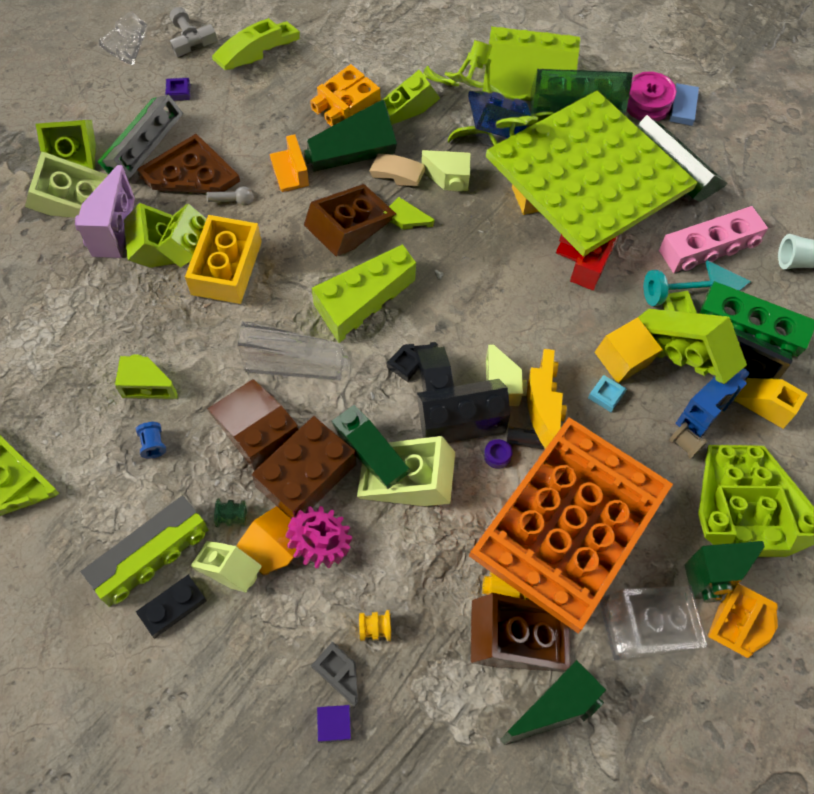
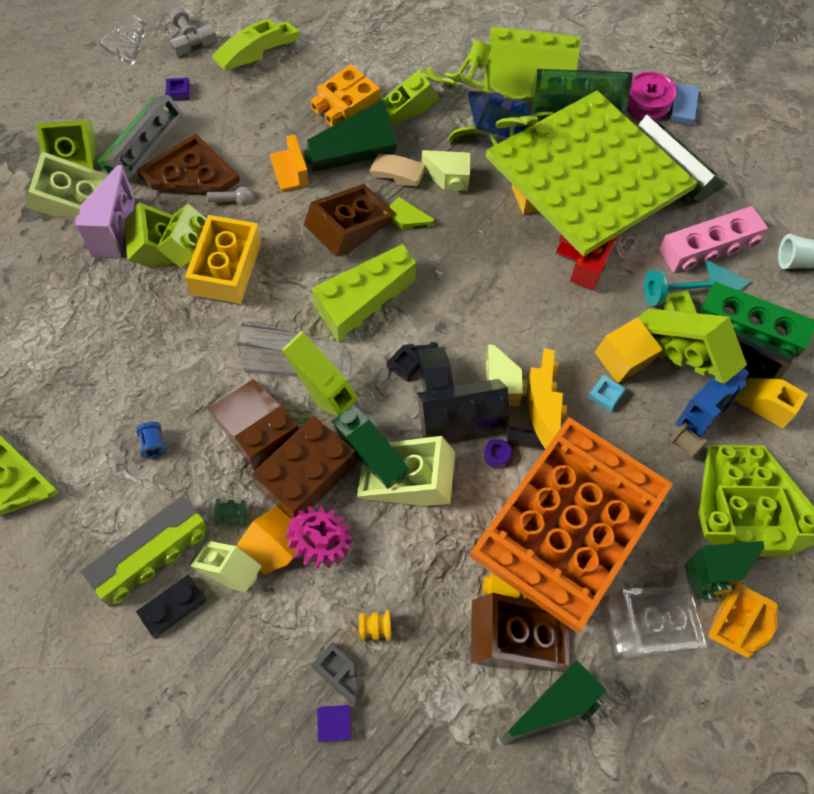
lime slope [115,354,177,399] -> none
none -> lime slope [281,331,358,416]

